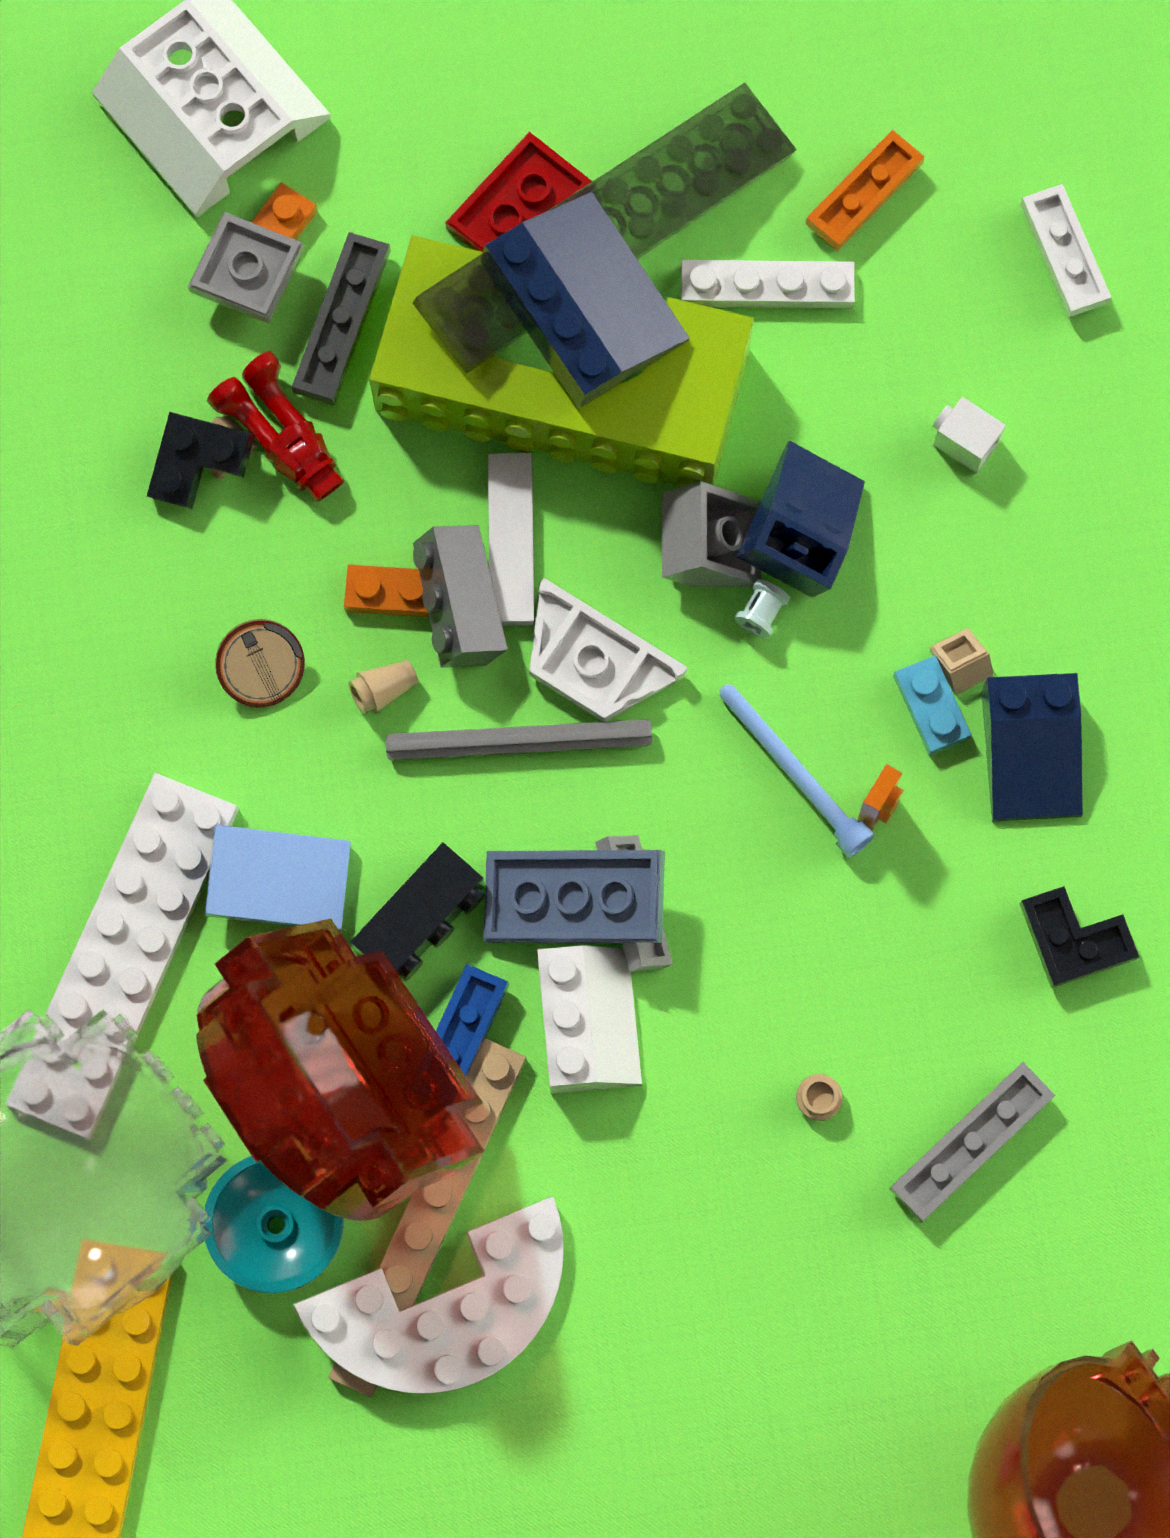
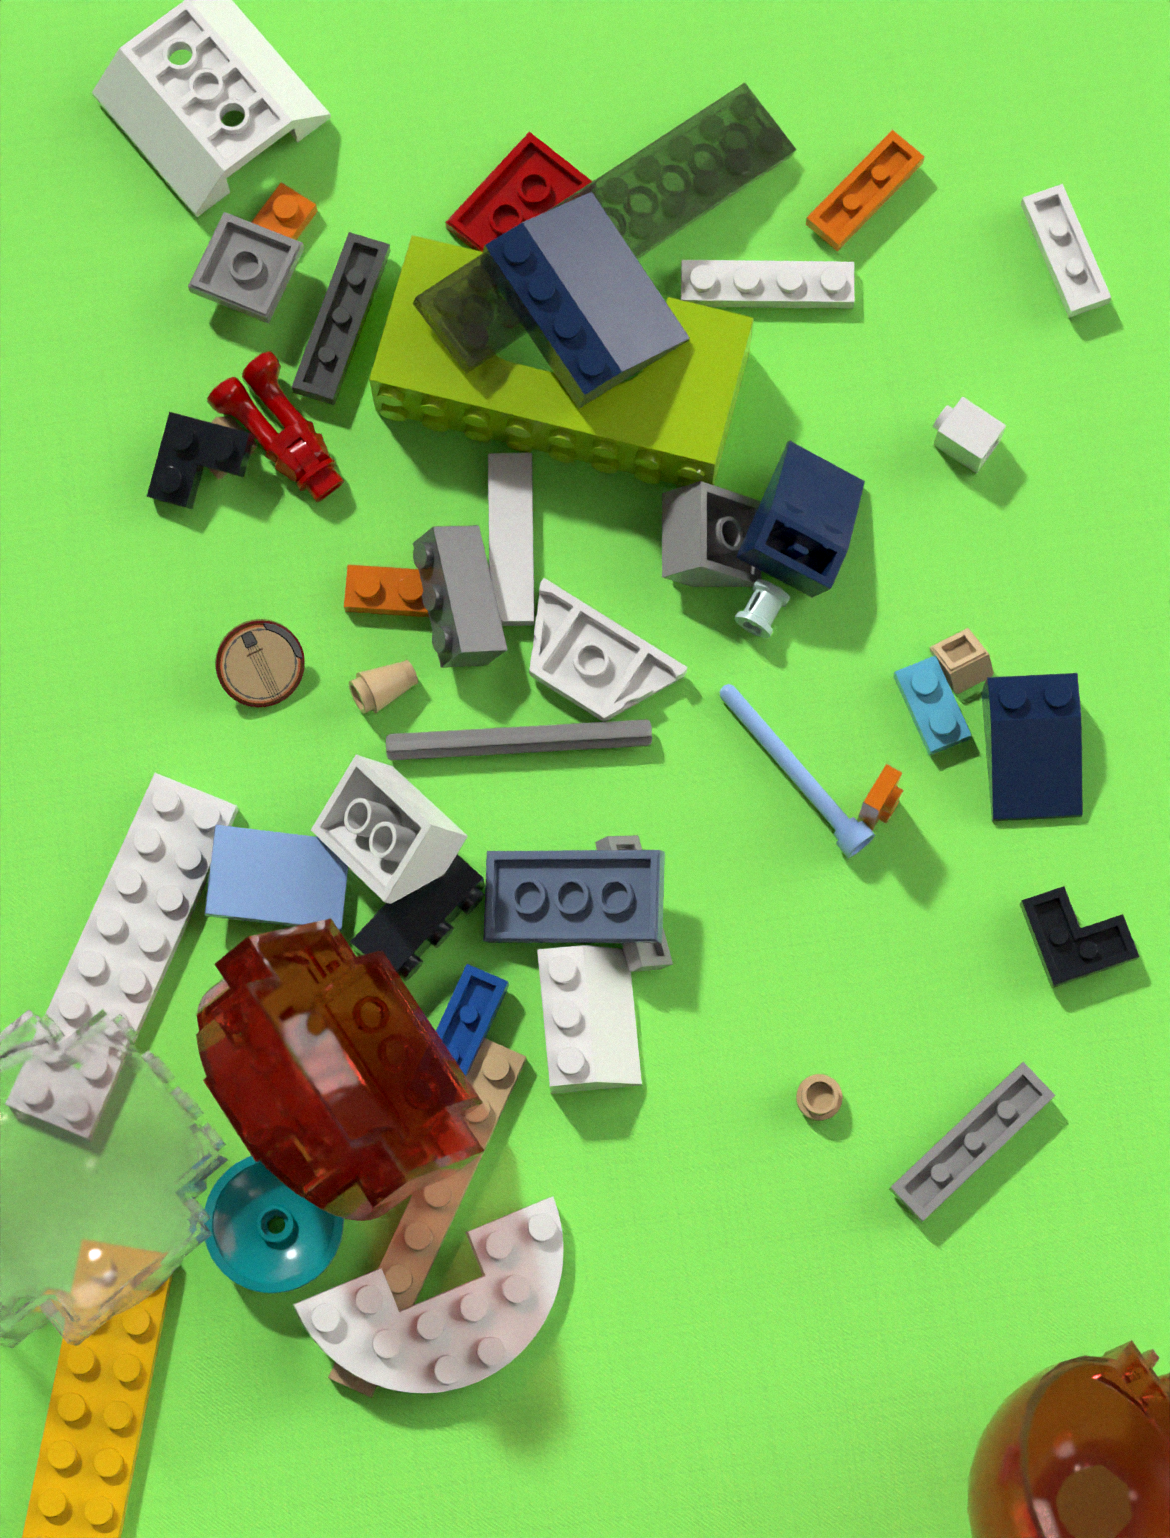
none -> white slope [311,755,468,904]

